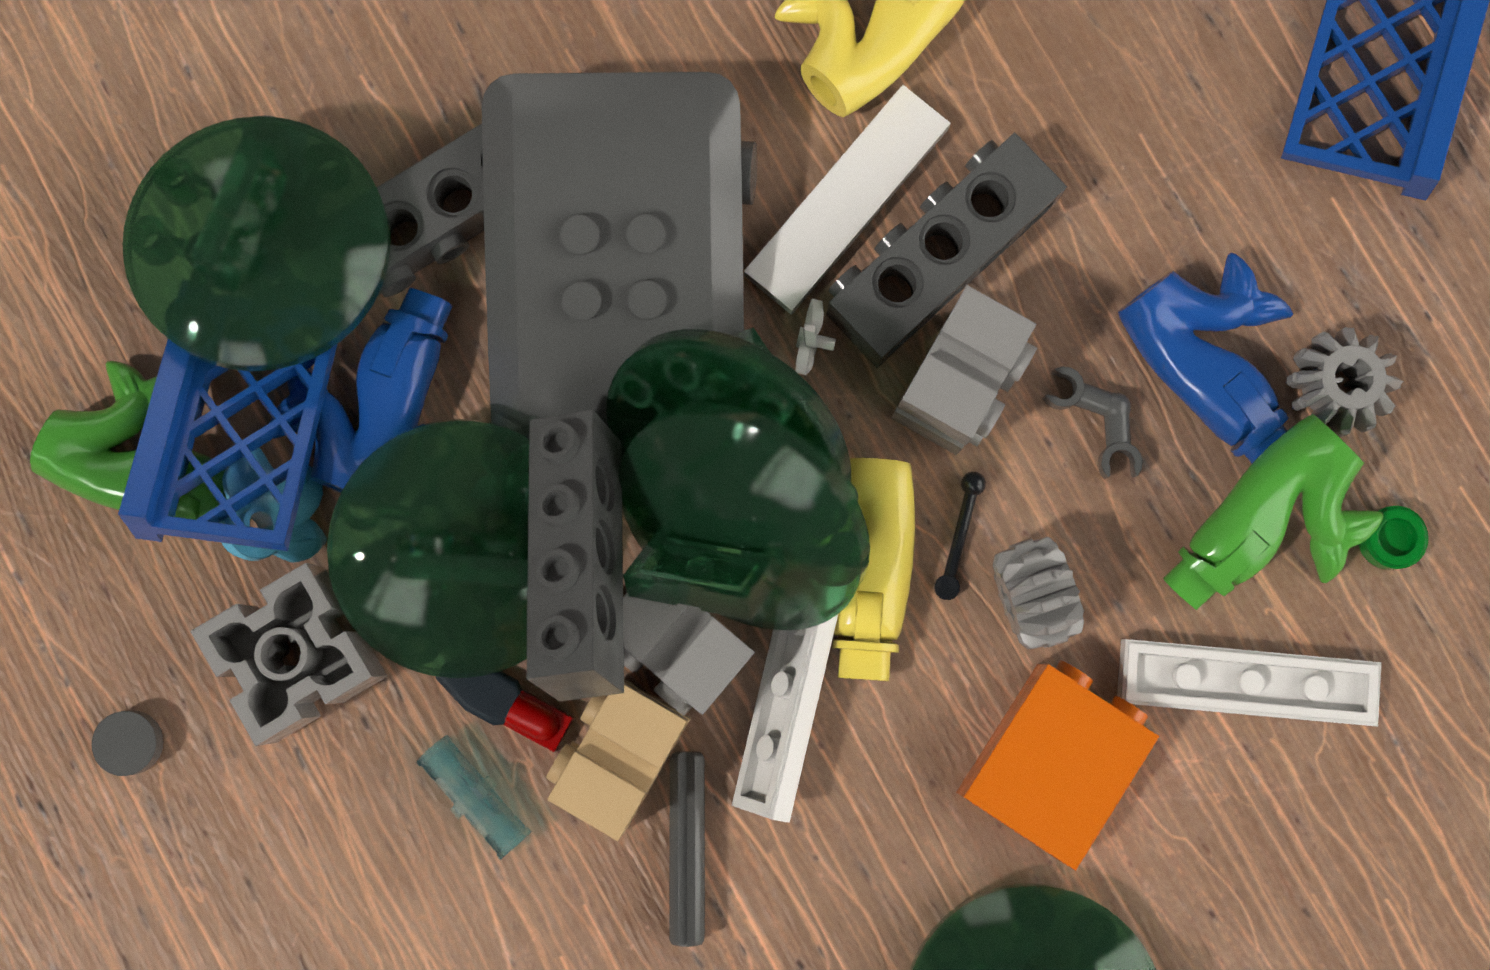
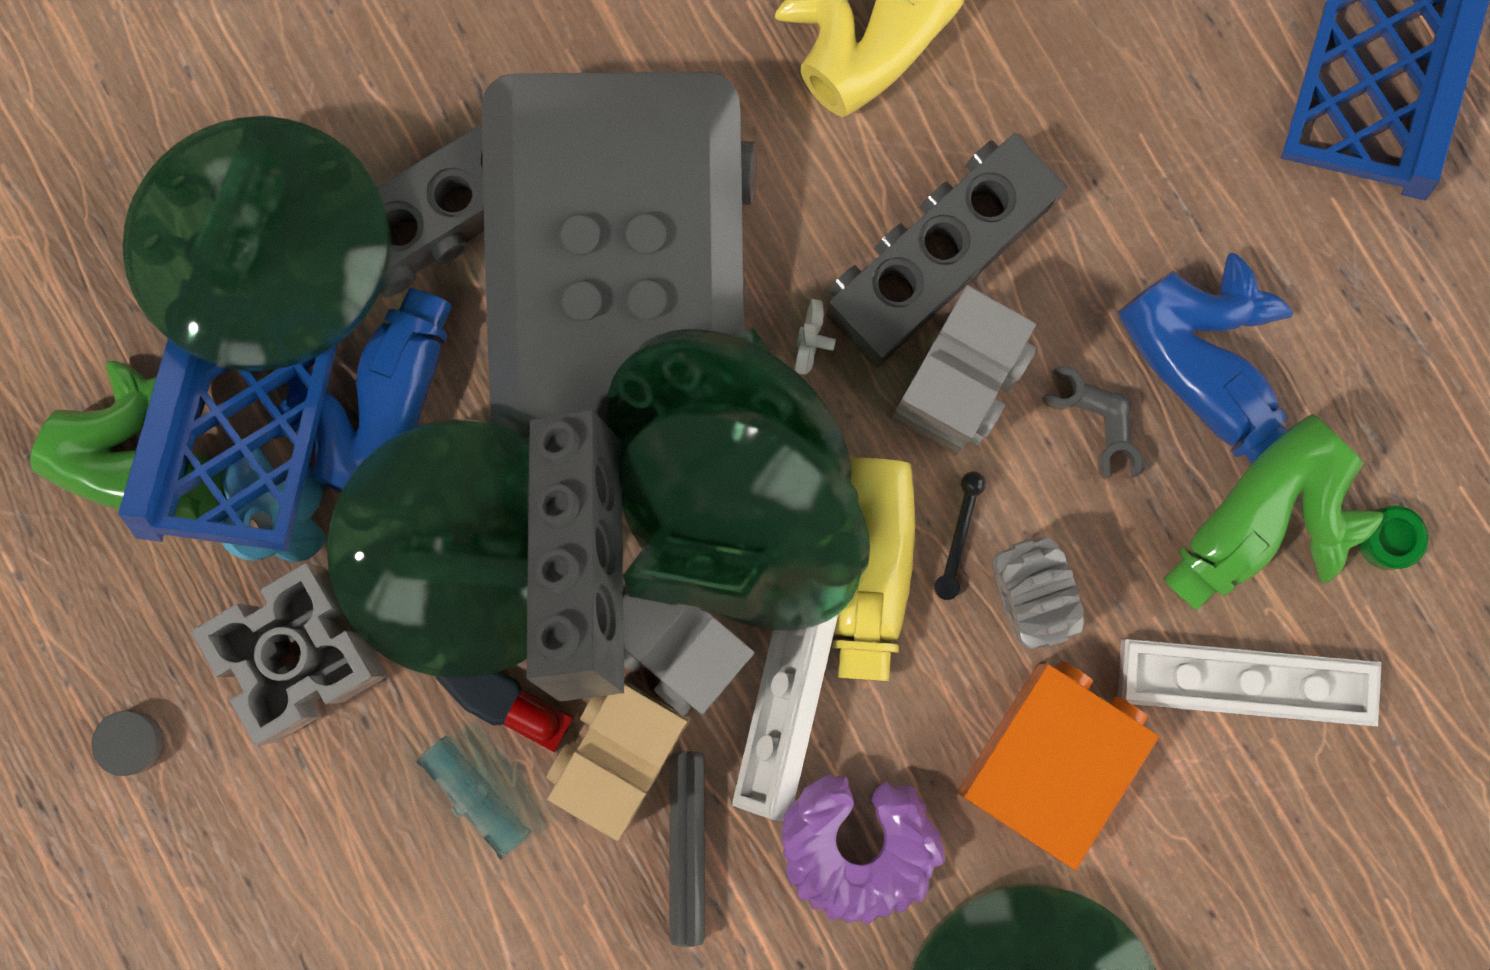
white tile [744,85,951,315] -> none
light grey gear [1285,327,1403,437] -> none
none -> medium lavender piece [781,775,946,924]

